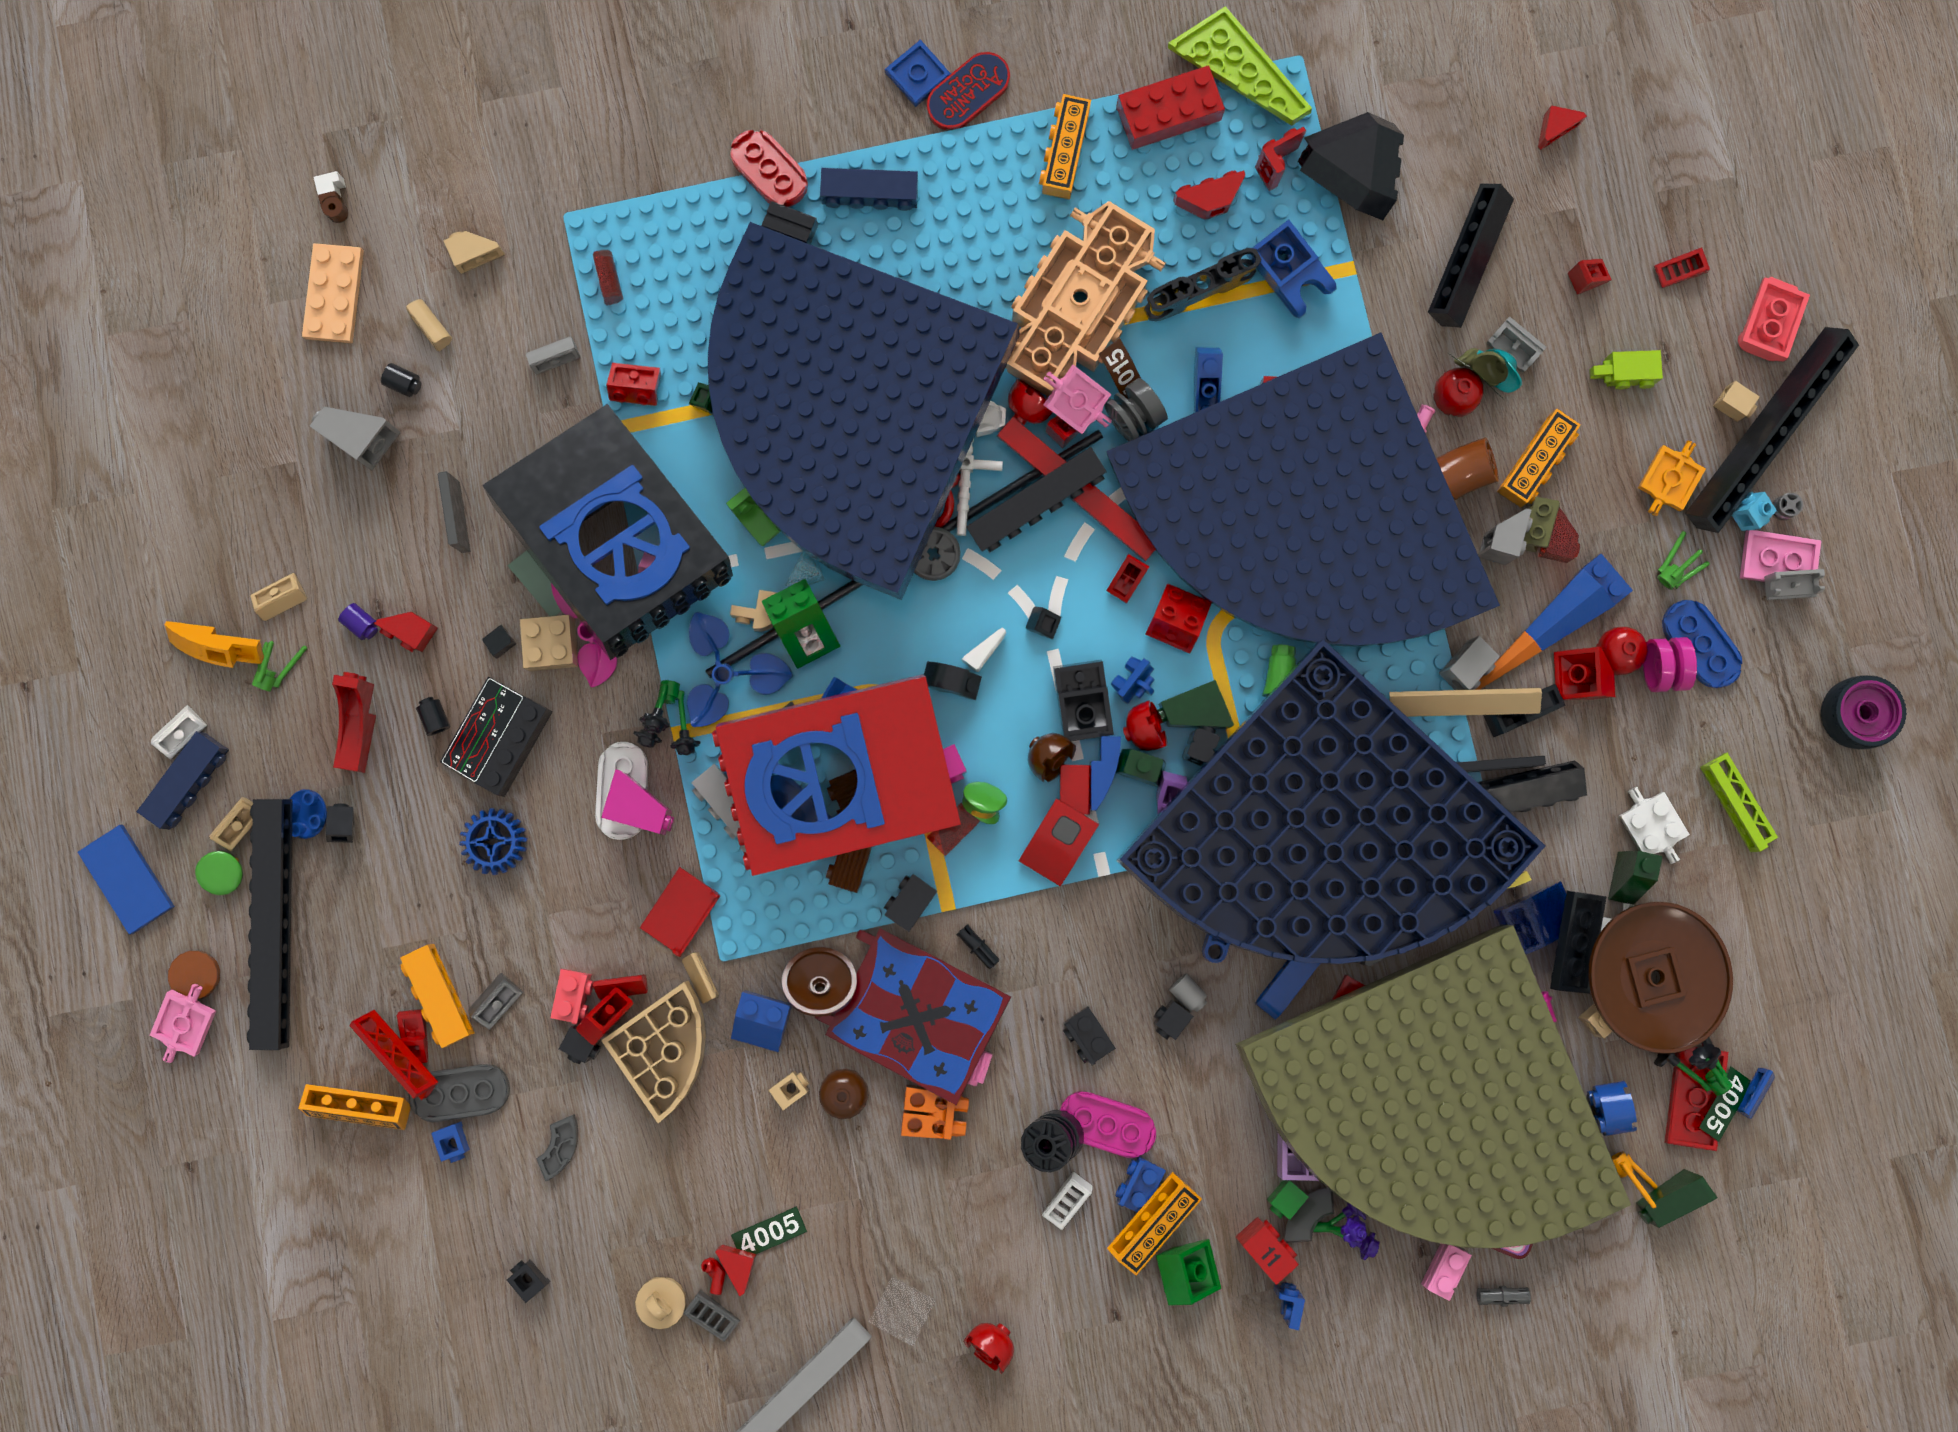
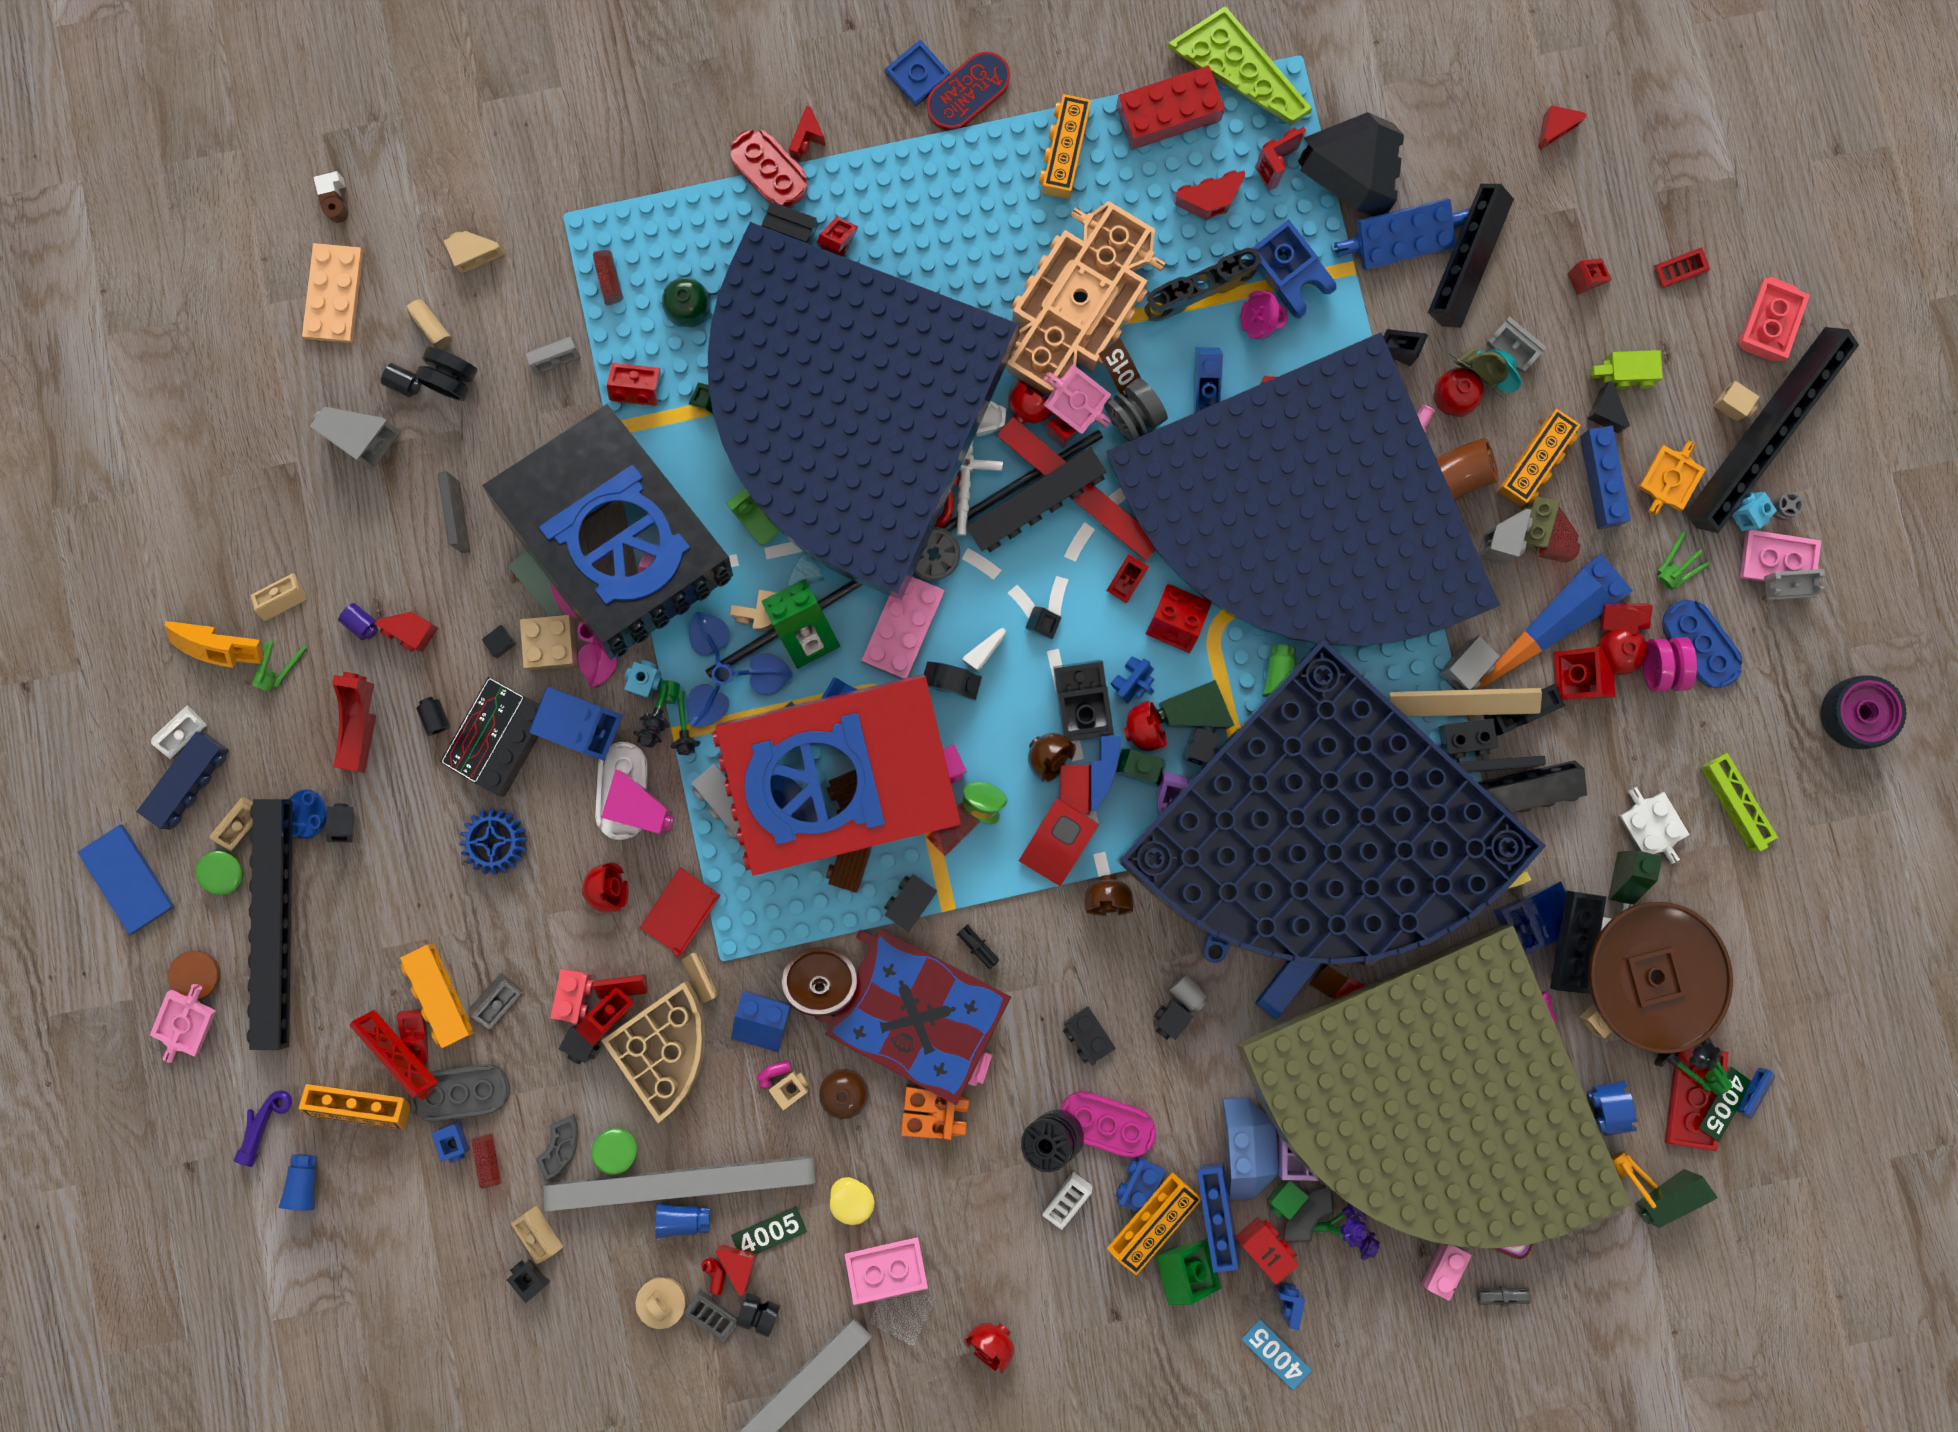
dark blue brick [820,168,918,211] -> none
none -> dark purple plant [233,1090,292,1167]
none -> blue plant [278,1154,317,1210]
none -> black wheel [413,346,478,401]
none -> clear red brick [471,1133,502,1189]
none -> tan slope [510,1206,563,1265]
none -> blue slope [529,686,623,761]
none -> light grey beam [542,1156,816,1211]
none -> red cylinder [582,862,628,913]
none -> bright green piece [591,1128,637,1175]
none -> medium azure brick [624,660,662,700]
none -> blue plant [655,1203,710,1239]
none -> dark green cylinder [662,277,711,327]
none -> black wheel [736,1293,781,1337]
none -> dark pink arm [757,1060,791,1089]
none -> red slope [789,106,826,161]
none -> red slope [817,217,858,257]
none -> light yellow piece [830,1177,875,1225]
none -> bright pink plate [844,1237,929,1306]
none -> bright pink plate [861,577,945,679]
none -> reddish brown cylinder [1084,875,1134,916]
none -> blue brick [1197,1163,1240,1273]
none -> medium blue wedge [1223,1098,1279,1200]
none -> dark pink tile [1240,290,1288,340]
none -> dark azure sticker [1241,1319,1312,1390]
none -> reddish brown slope [1310,962,1354,998]
none -> blue plate [1334,198,1470,270]
none -> black slope [1383,329,1428,366]
none -> black brick [1439,718,1498,759]
none -> blue brick [1580,426,1631,530]
none -> black slope [1587,381,1630,433]
none -> red slope [1601,603,1653,634]

